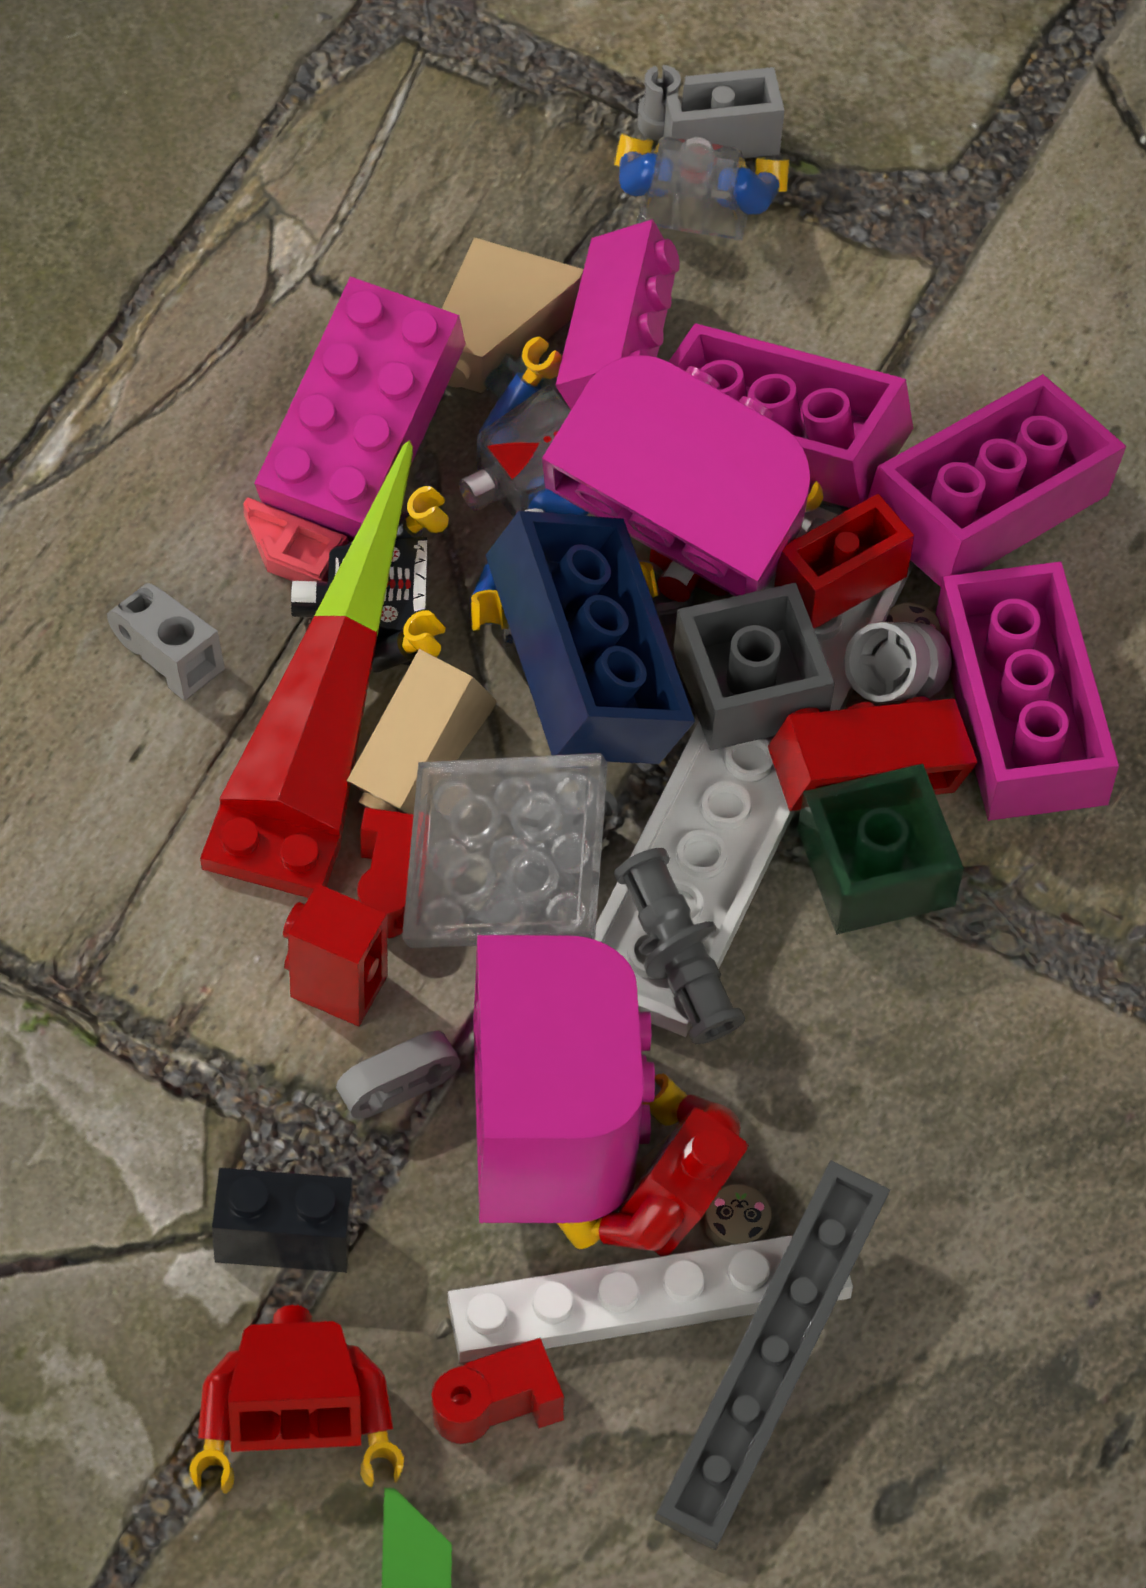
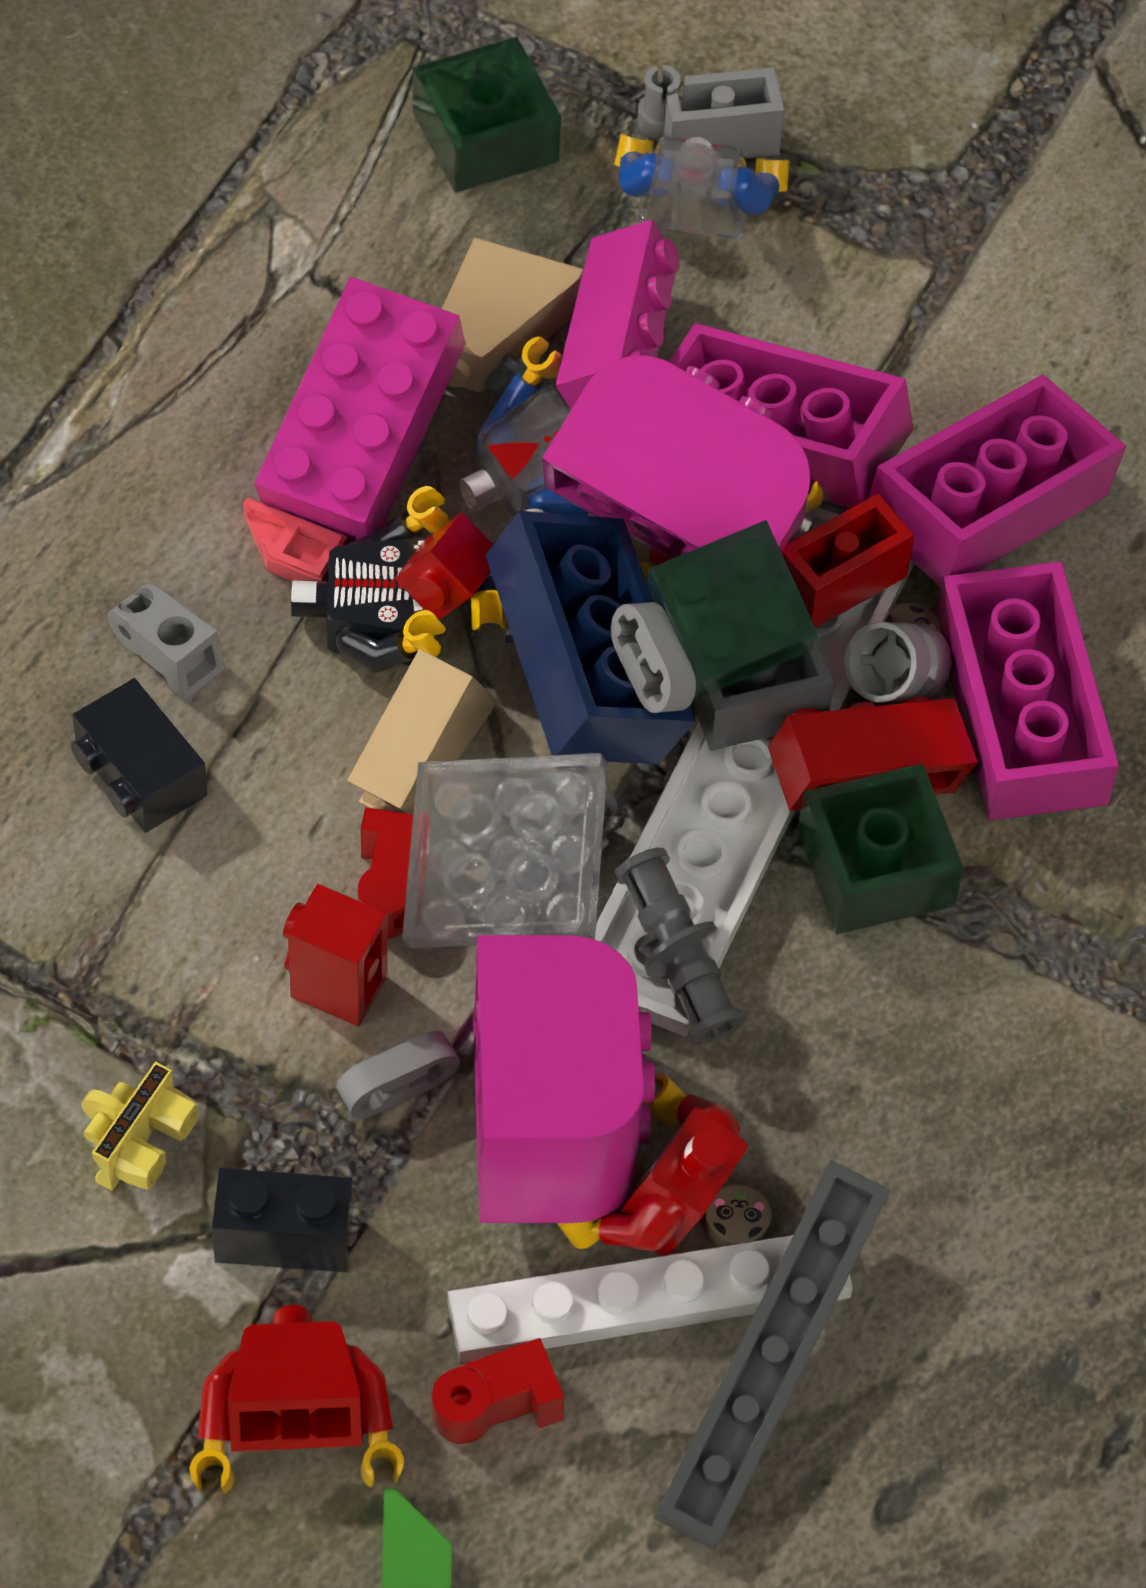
red plate [200,440,413,898] -> none
none -> black brick [71,678,208,833]
none -> light yellow hips [81,1061,199,1191]
none -> red brick [394,512,493,620]
none -> clear green brick [413,36,561,193]
none -> light grey beam [611,602,696,713]
none -> clear green brick [647,520,818,699]

